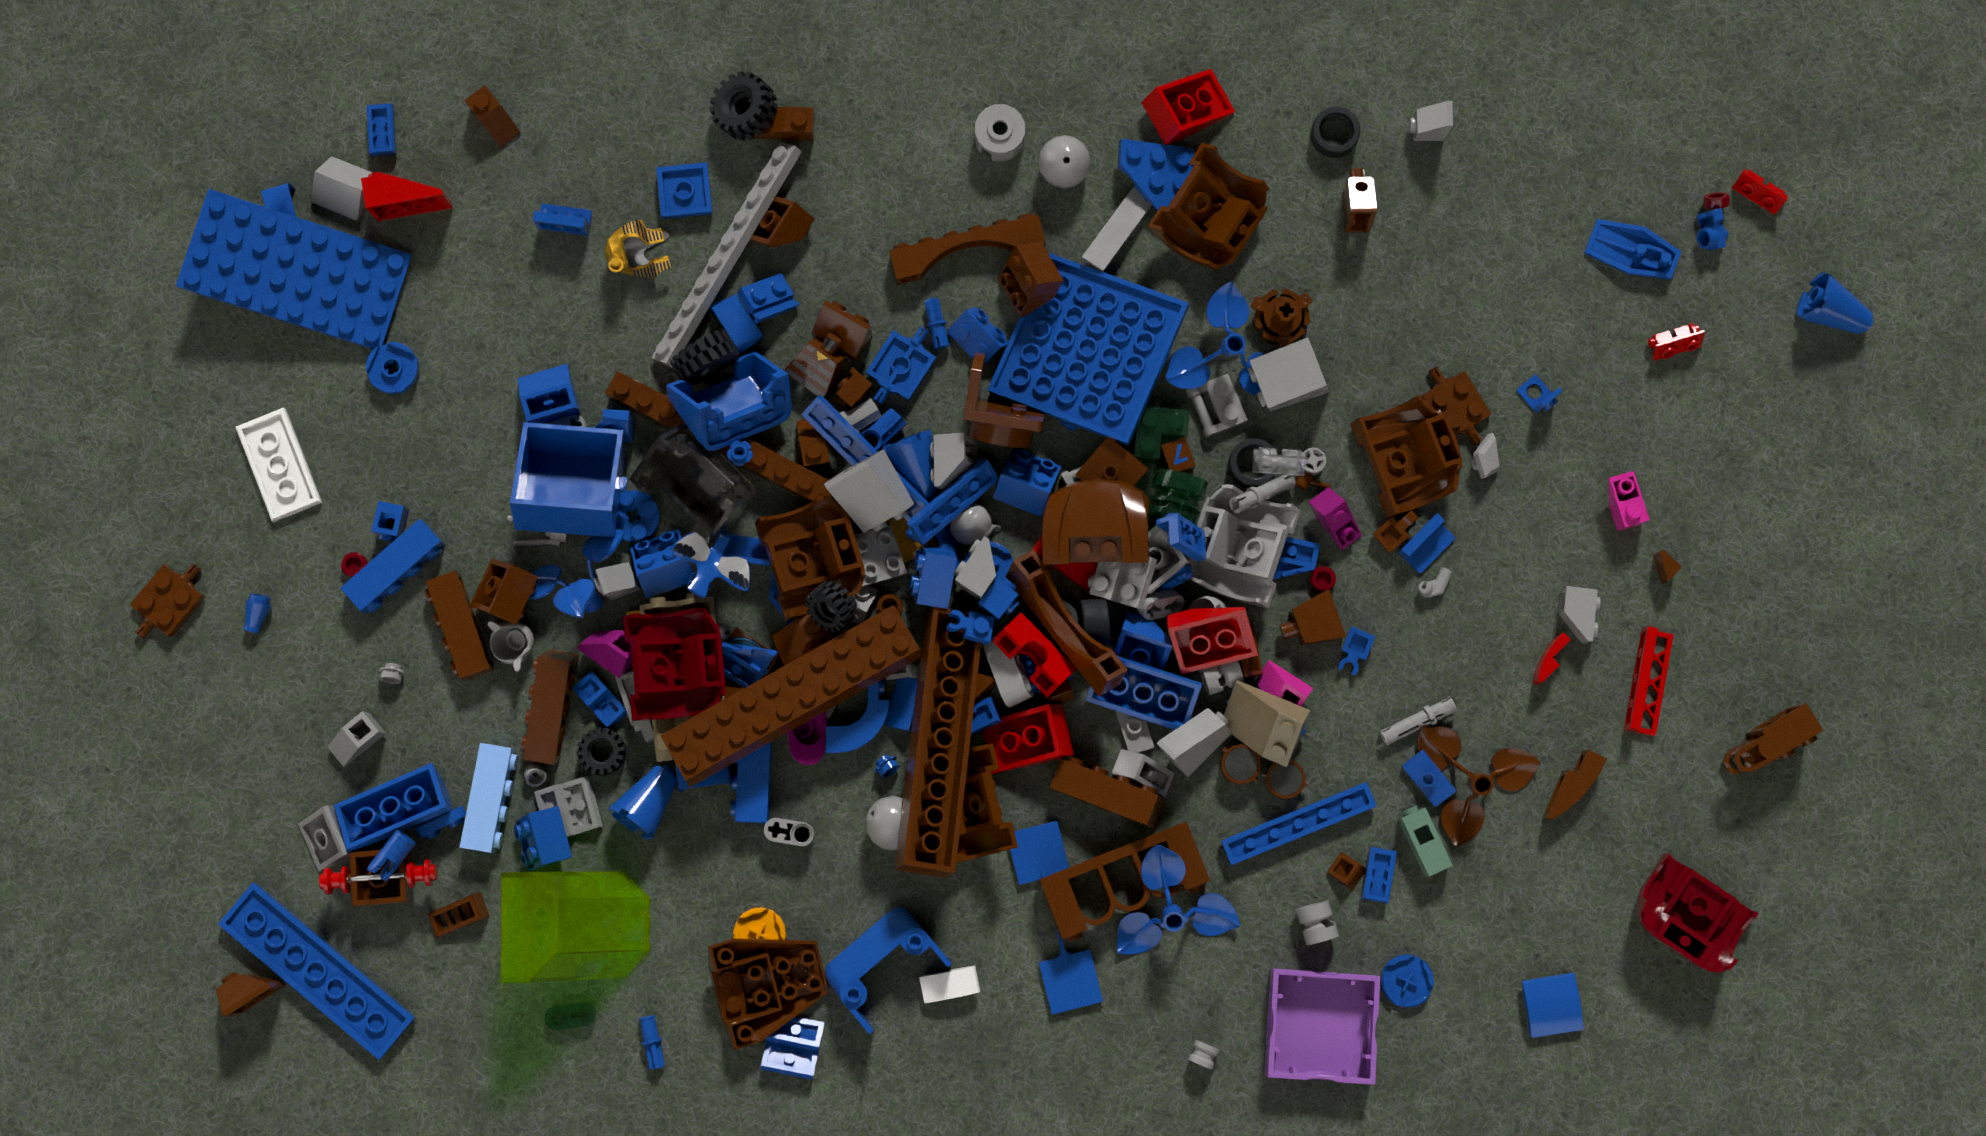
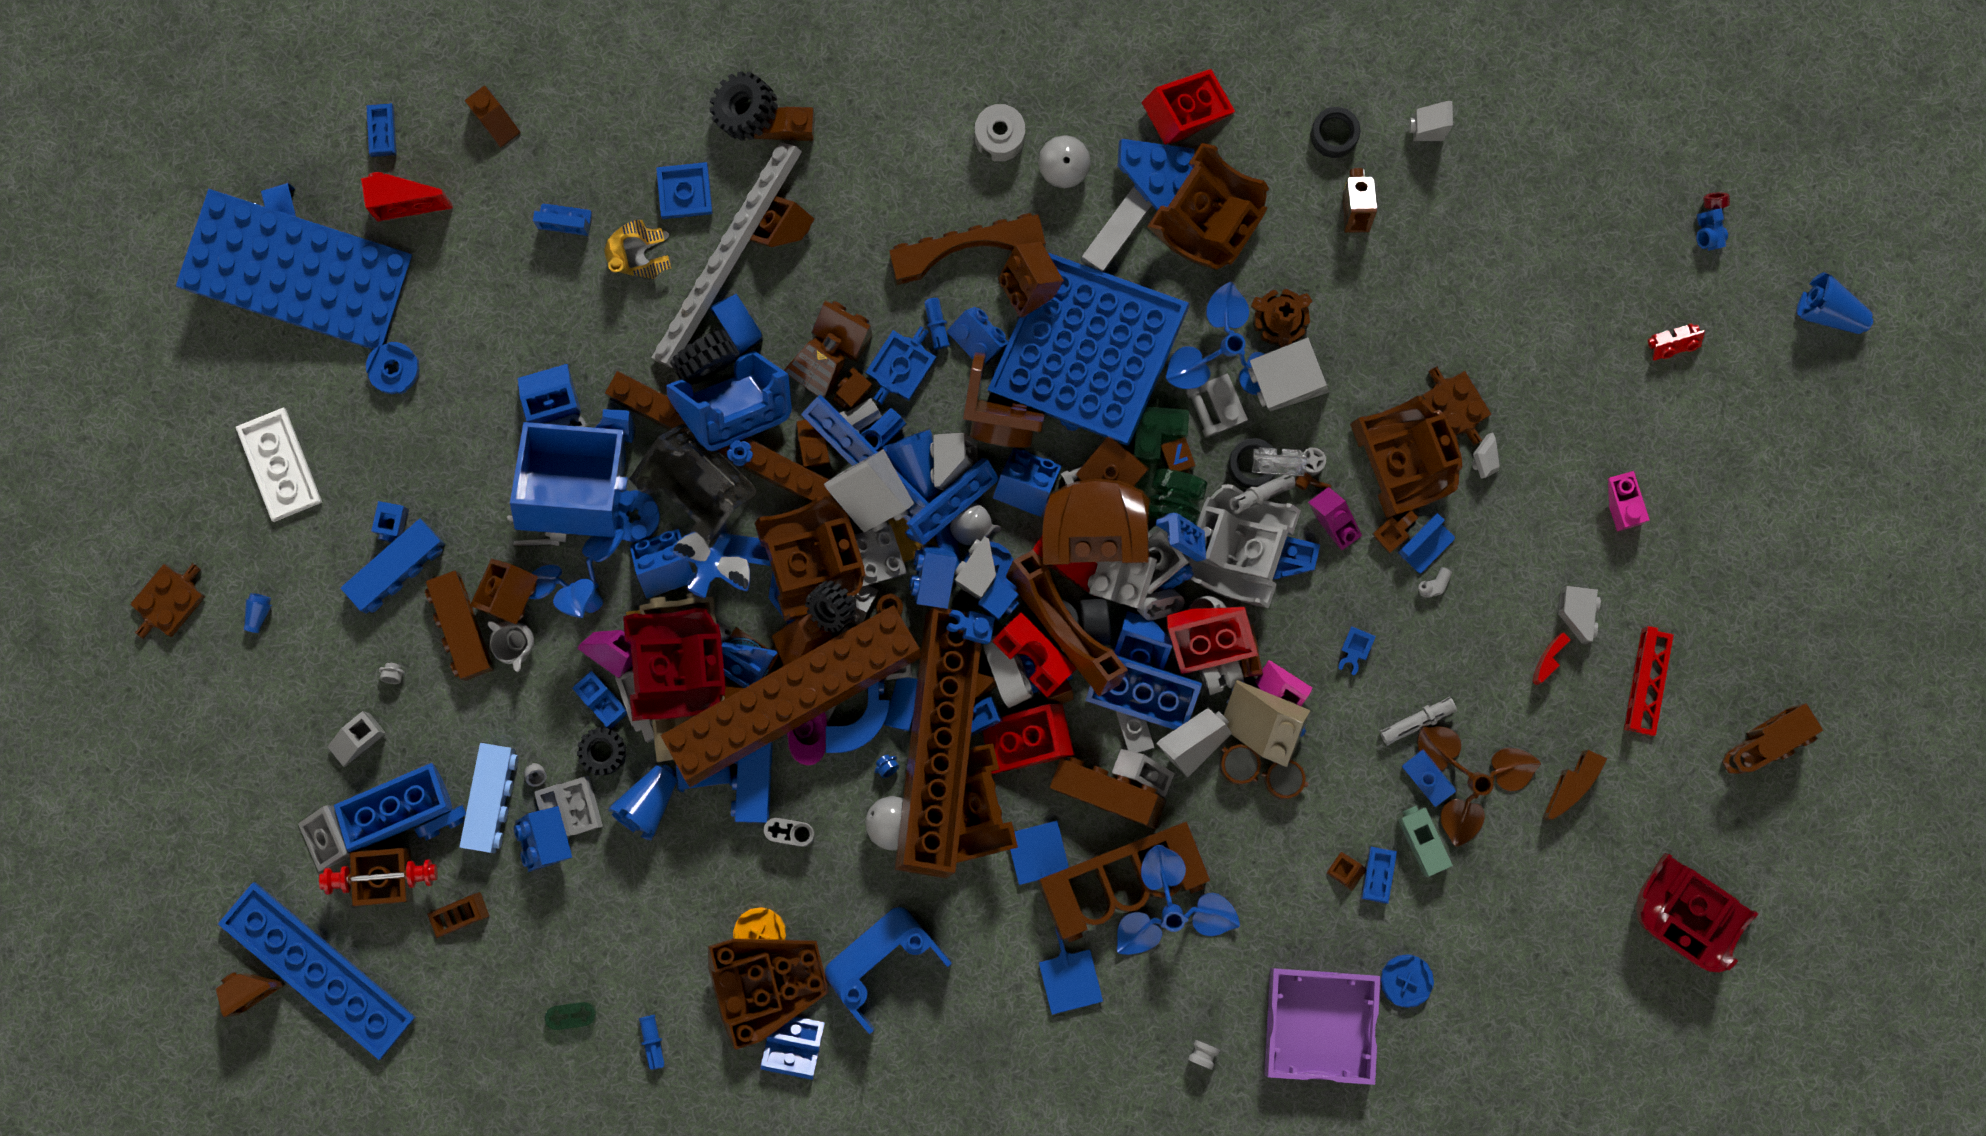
light grey slope [311,156,372,221] -> none
dark red tile [341,552,368,578] -> none
blue hinge [367,830,416,881] -> none
clear neon green windscreen [501,871,651,983] -> none
reddish brown wedge [521,649,580,765] -> none
light grey slope [594,562,641,600] -> none
blue plate [737,273,800,324] -> none
white slope [919,966,980,1003] -> none
blue plate [1220,782,1377,865] -> none
reddish brown torso [1279,590,1346,646] -> none
light grey wheel [1295,900,1339,945] -> none
dark red tile [1309,566,1336,593] -> none
blue bracket [1516,374,1562,413] -> none
blue slope [1521,973,1584,1038] -> none
blue piece [1584,219,1681,280] -> none
reddish brown slope [1653,550,1681,584] -> none
red hinge [1731,169,1788,215] -> none

